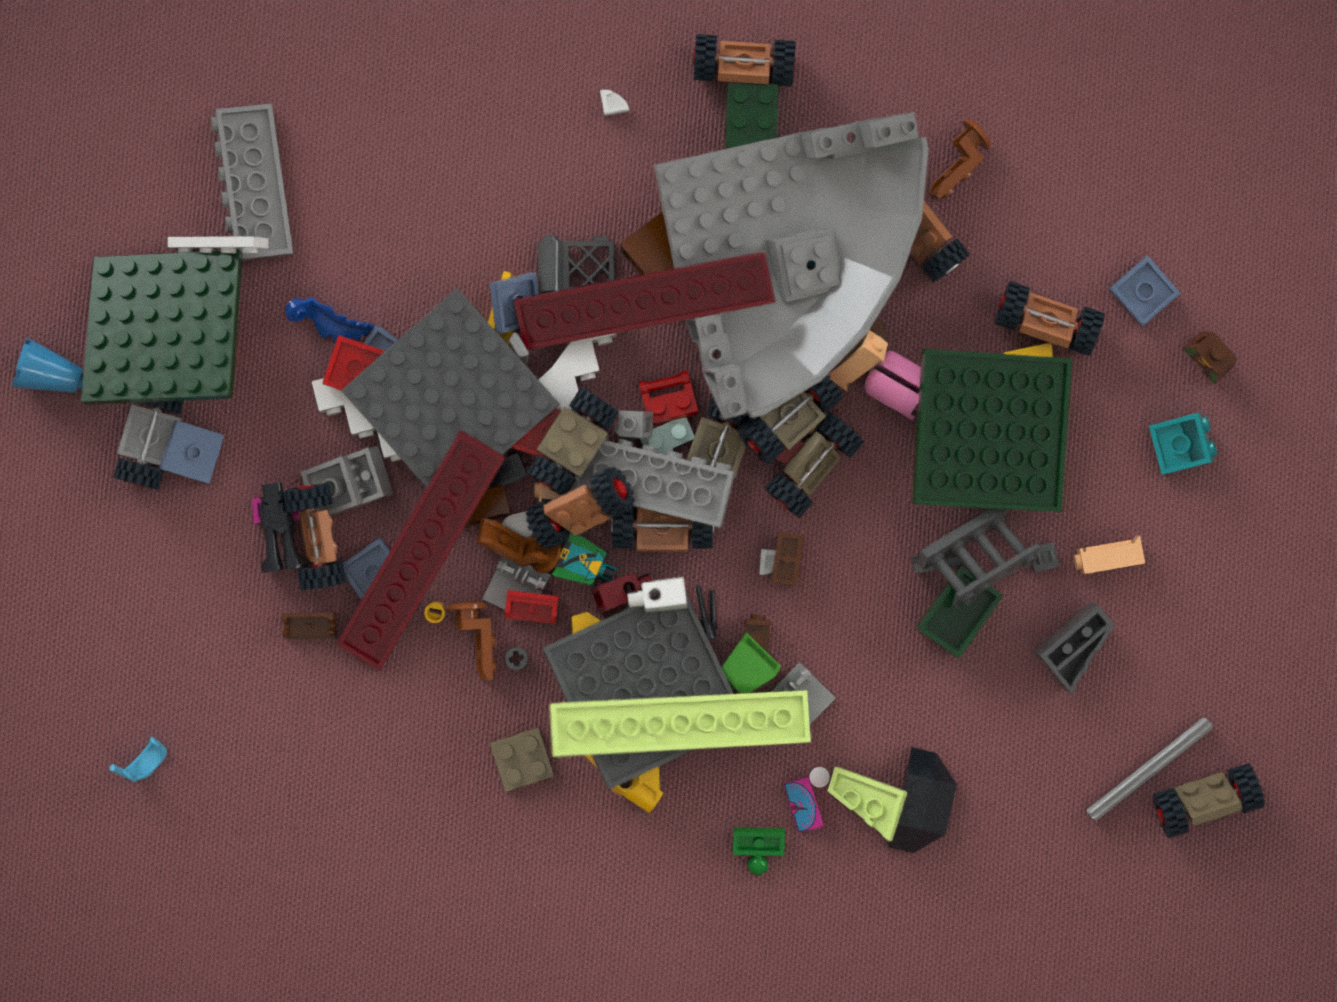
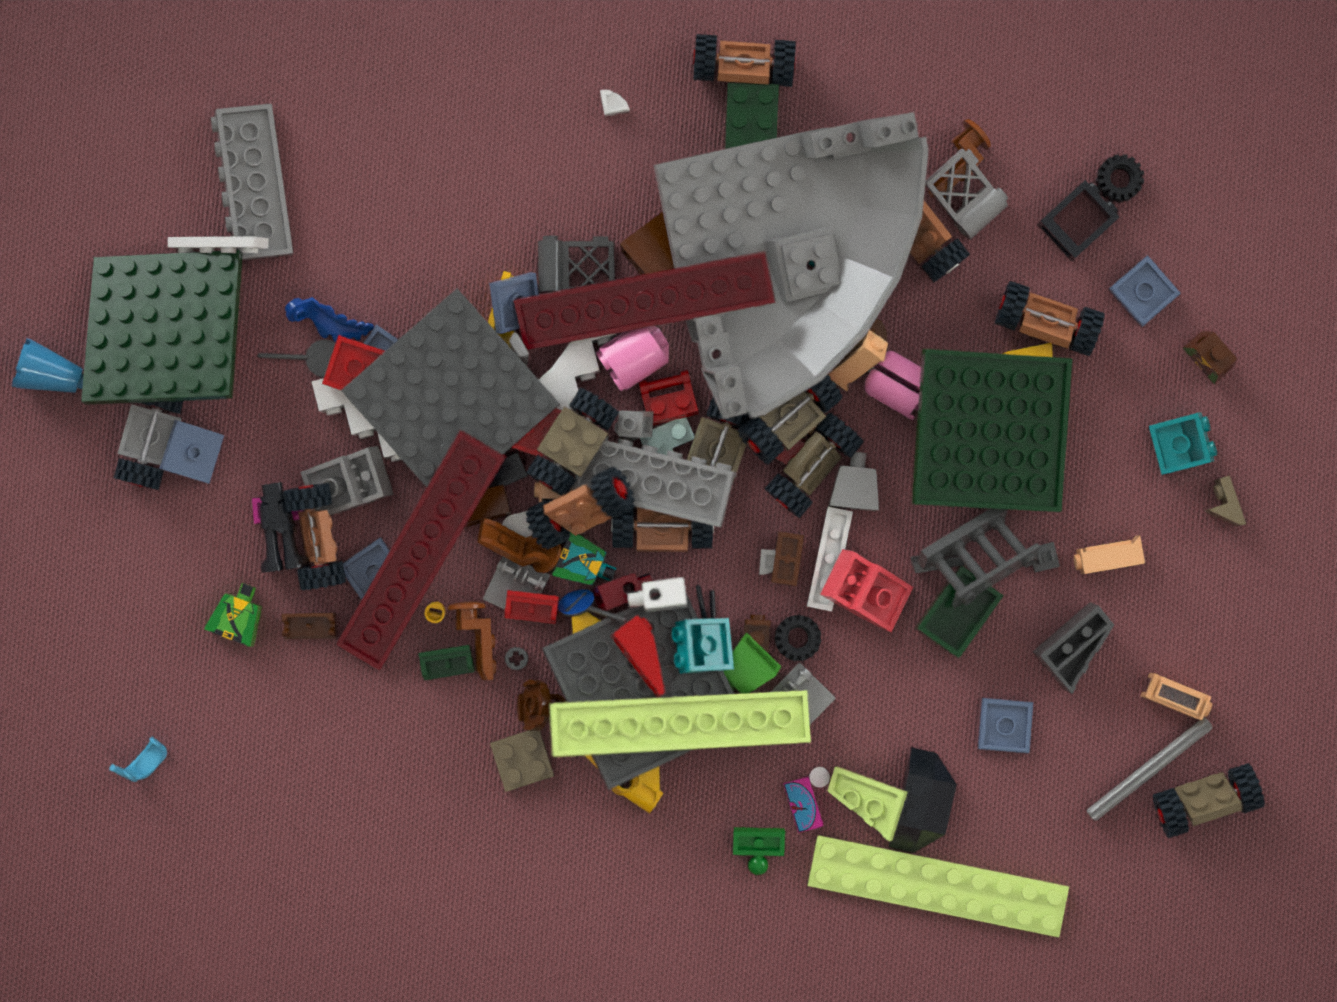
none -> torso [204,583,262,647]
none -> dark grey piece [257,339,336,377]
none -> dark green hinge [418,645,475,681]
none -> reddish brown tile [517,679,566,731]
none -> blue piece [558,589,626,622]
none -> bright pink cylinder [596,326,669,391]
none -> red slope [610,615,665,698]
none -> teal plate [671,618,734,674]
none -> black tyre [775,615,821,661]
none -> white plate [807,506,853,612]
none -> yellowish green plate [807,835,1069,937]
none -> coral slope [820,549,914,632]
none -> light grey torso [829,452,879,511]
none -> light grey piece [925,149,1008,240]
none -> sand blue tile [977,698,1034,753]
none -> black window [1037,180,1120,261]
none -> black tyre [1096,154,1144,203]
none -> light nougat window [1140,673,1212,720]
none -> dark tan slope [1204,475,1246,526]

